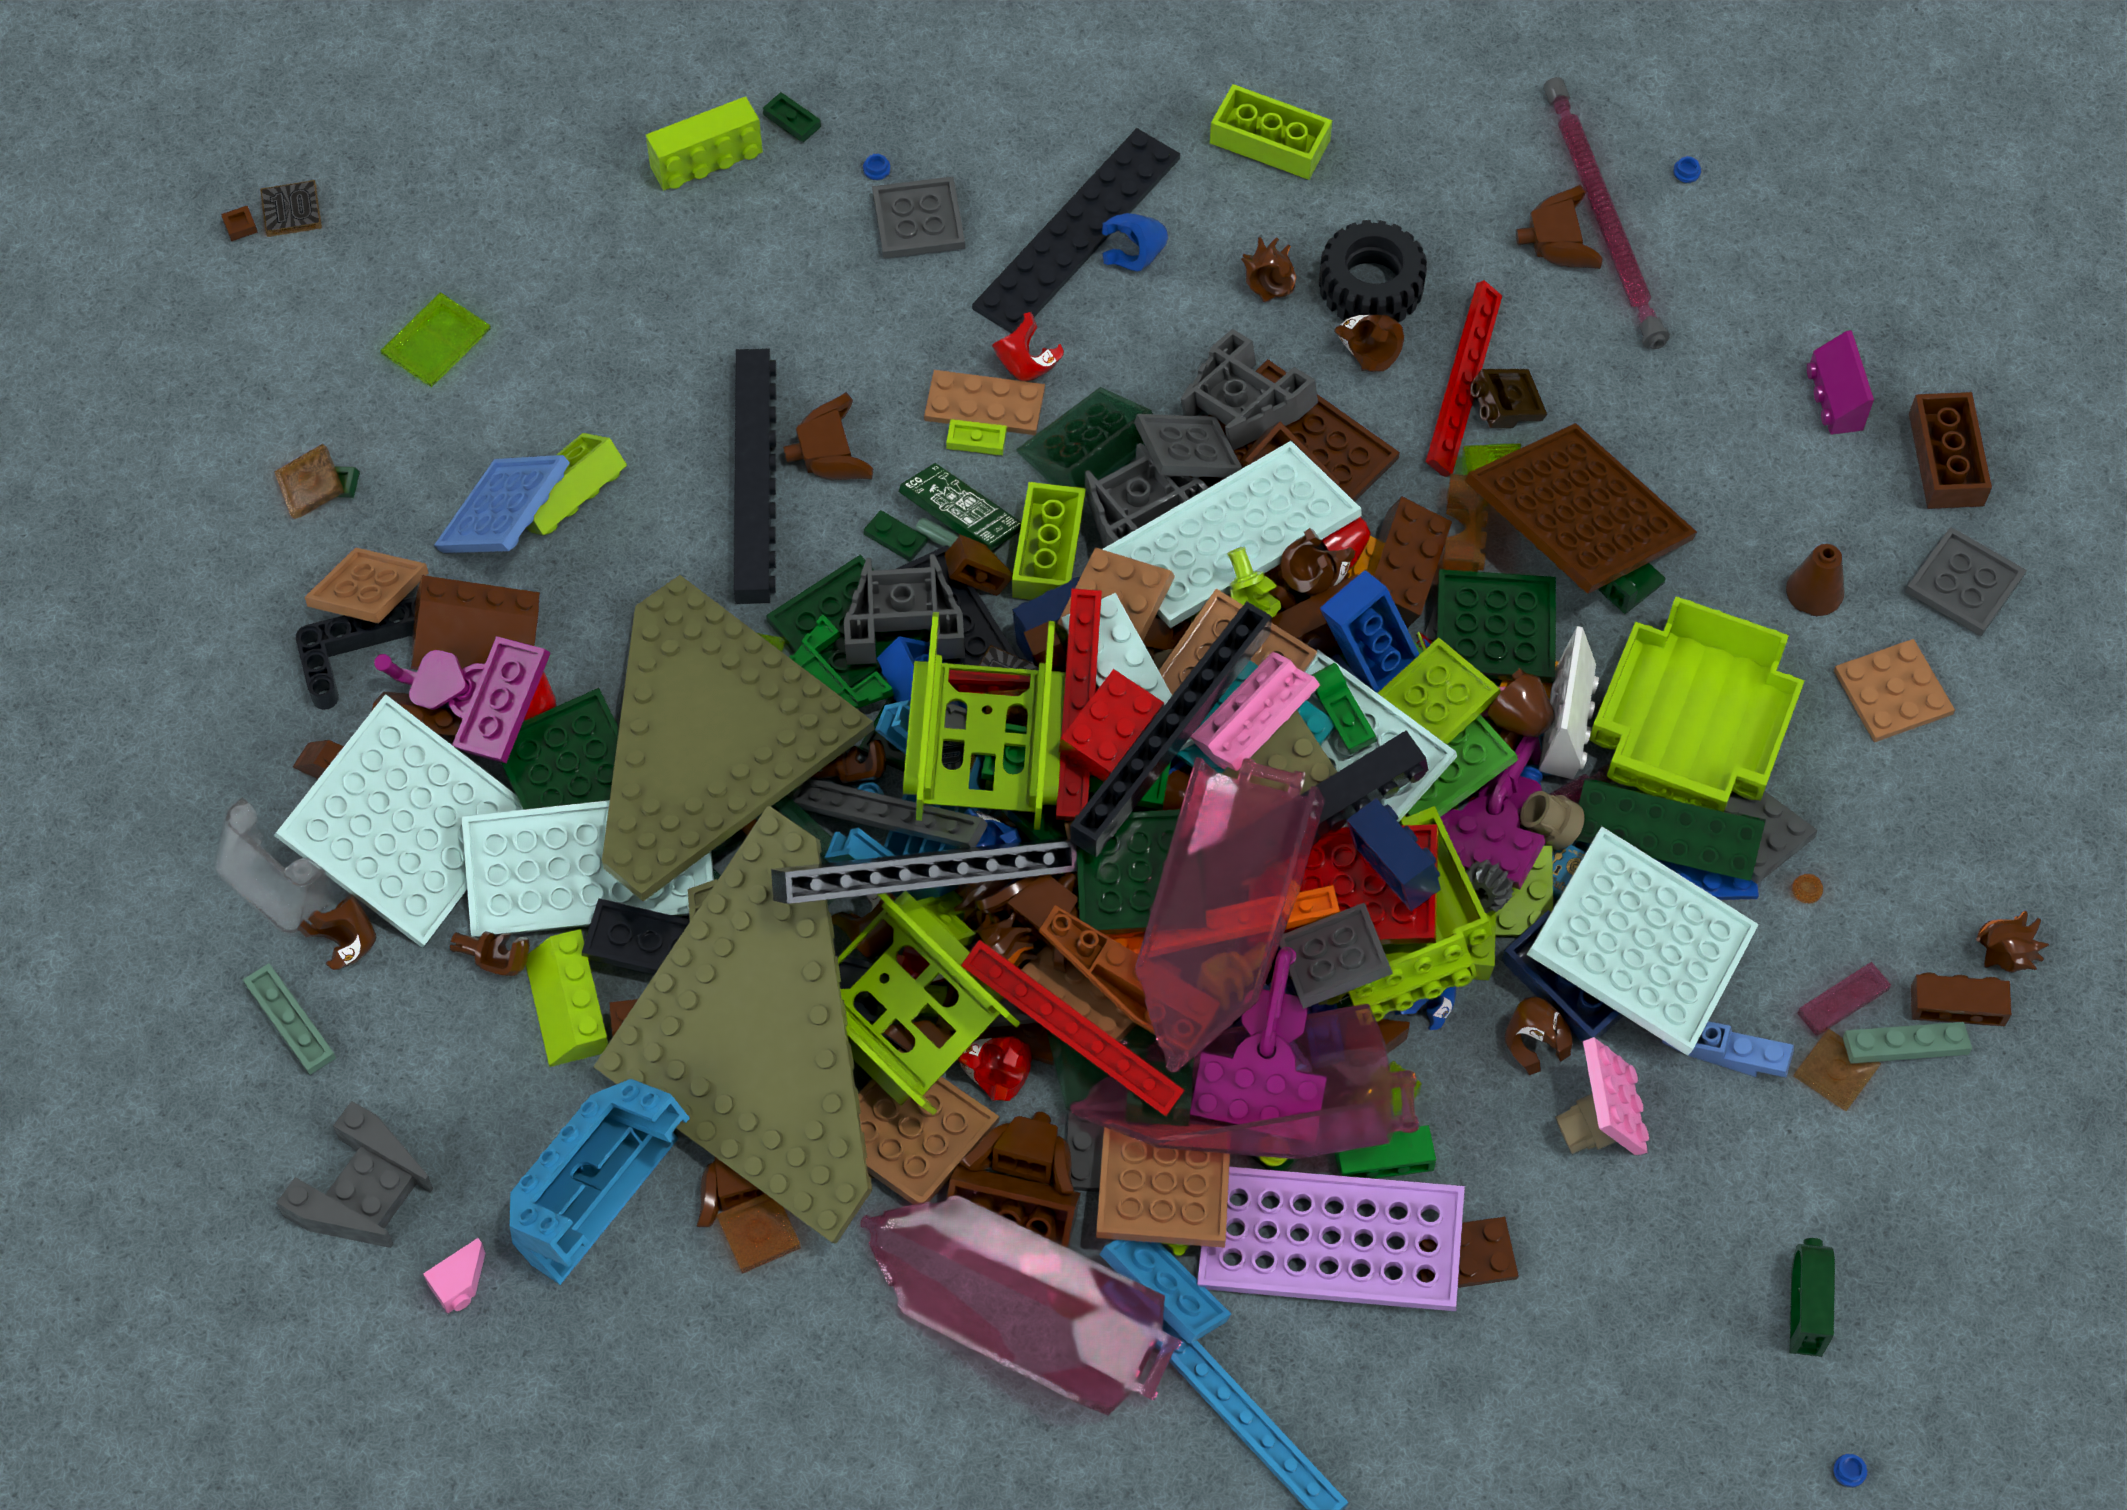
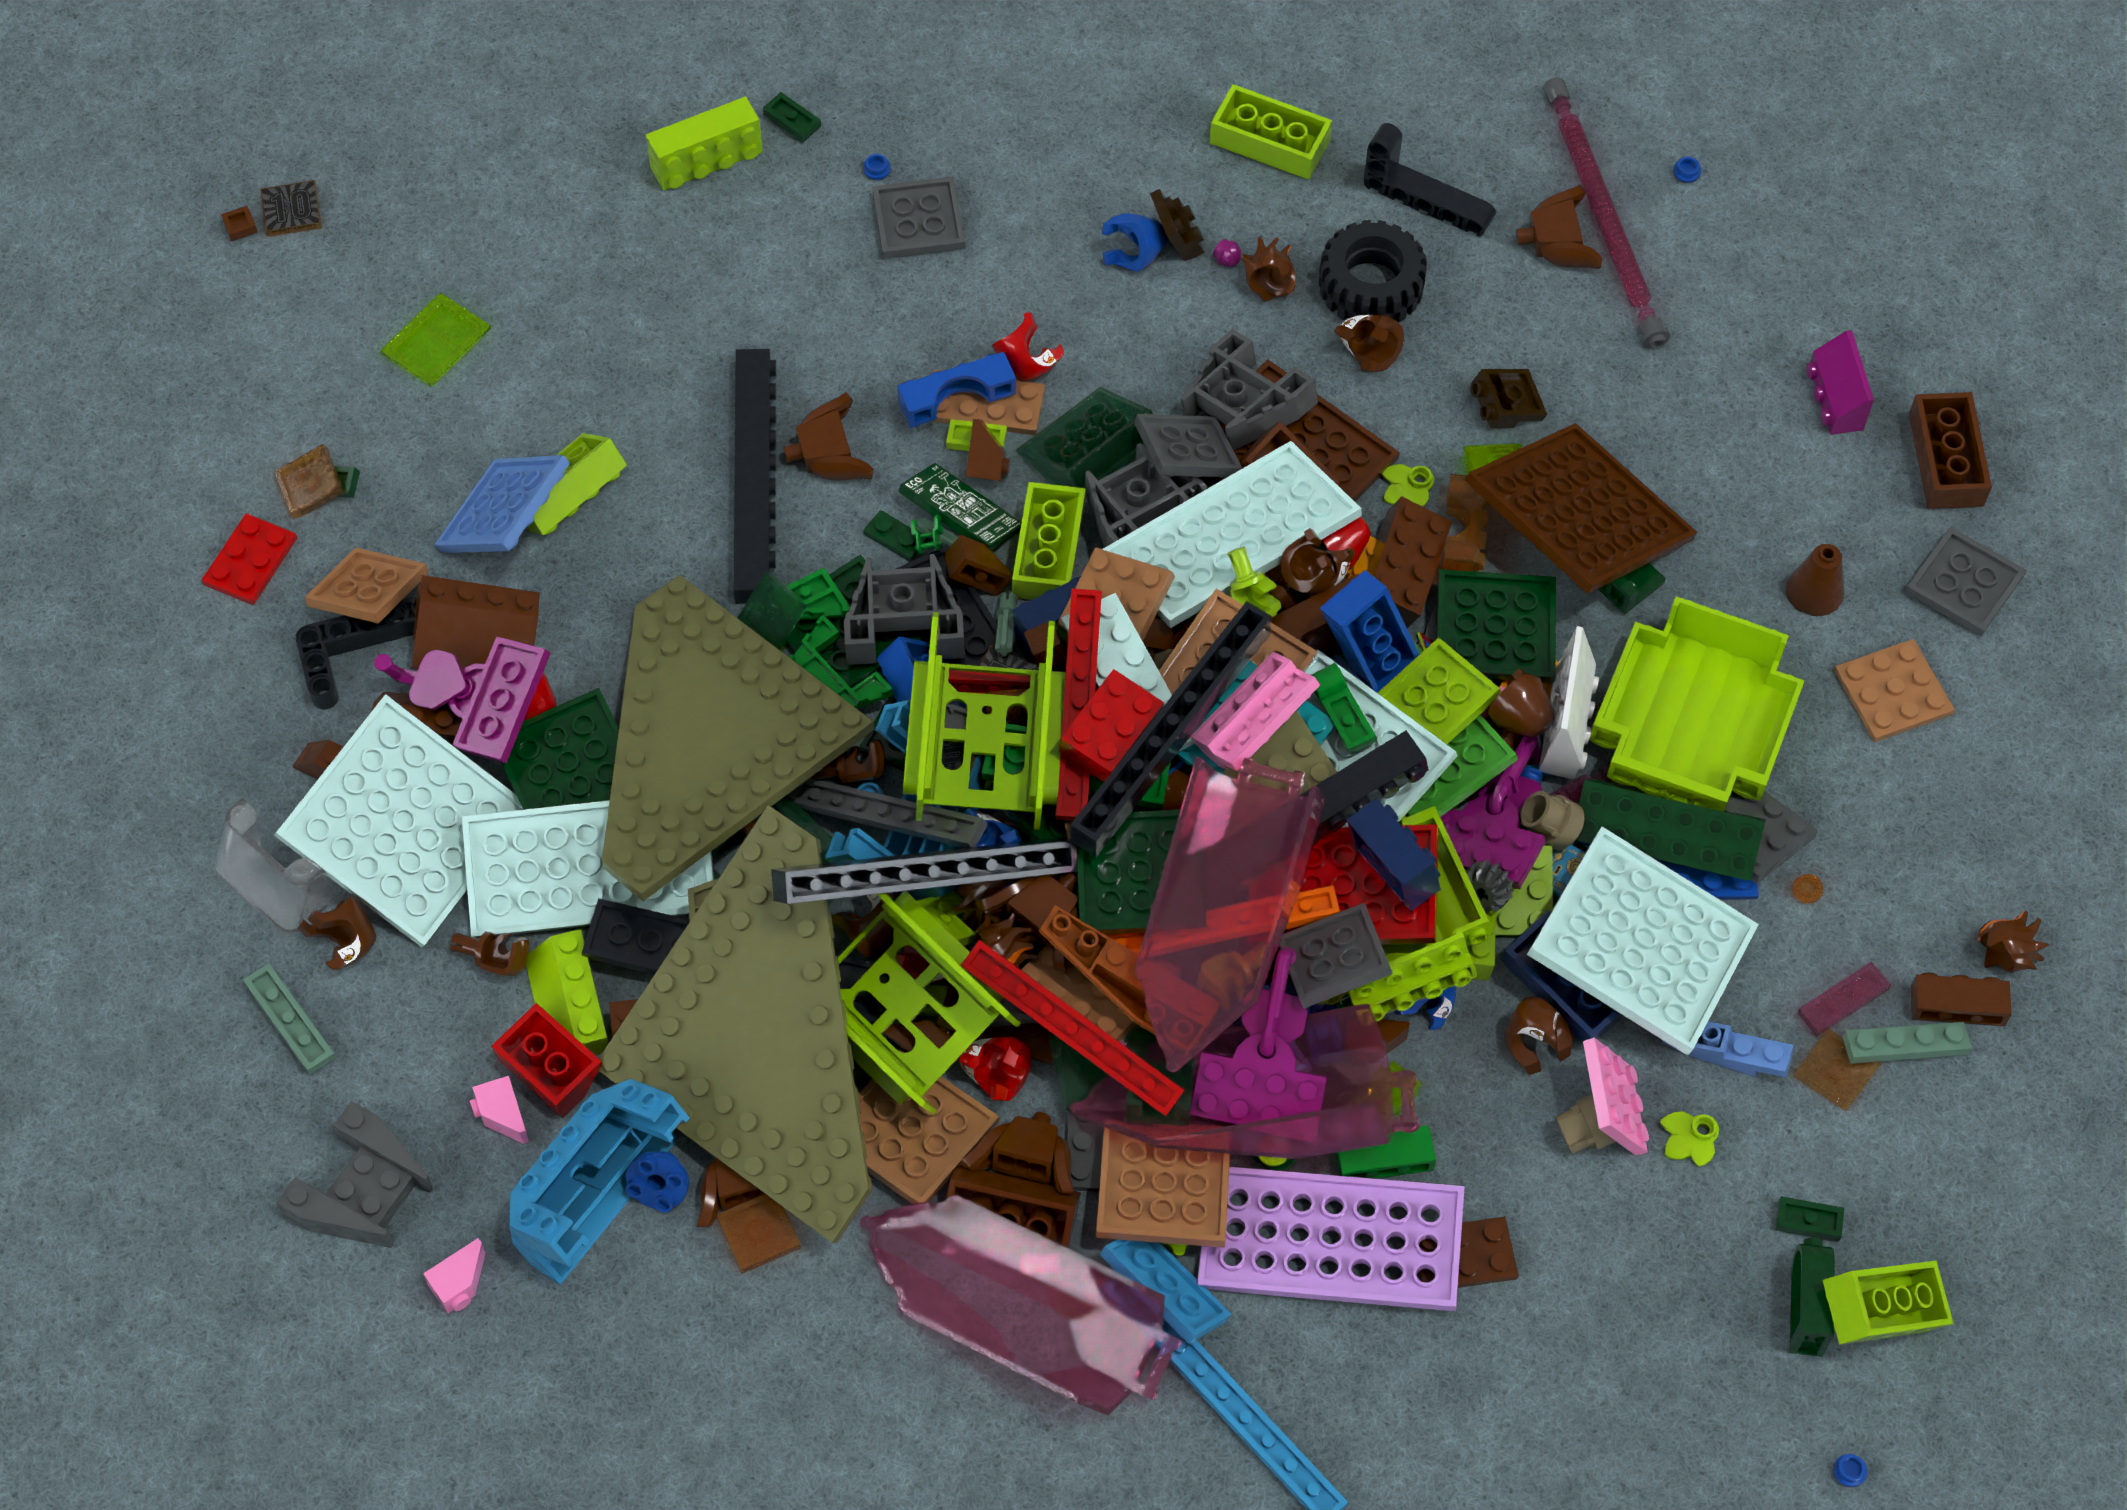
black plate [972,128,1180,334] -> none
red plate [1426,280,1502,477] -> none
none -> red plate [201,513,297,605]
none -> bright pink slope [470,1076,529,1144]
none -> red slope [491,1003,602,1119]
none -> blue plate [626,1152,689,1212]
none -> clear green plate [737,572,807,650]
none -> green wing [773,568,850,620]
none -> blue arch [897,352,1016,428]
none -> green piece [911,514,943,555]
none -> reddish brown slope [966,419,1010,481]
none -> sand green axle [995,592,1018,656]
none -> dark brown plate [1150,189,1205,261]
none -> magenta plate [1213,239,1241,267]
none -> black beam [1364,123,1496,237]
none -> lime plate [1382,464,1434,507]
none -> lime plate [1660,1111,1719,1167]
none -> dark green plate [1775,1196,1844,1242]
none -> lime brick [1823,1260,1954,1345]

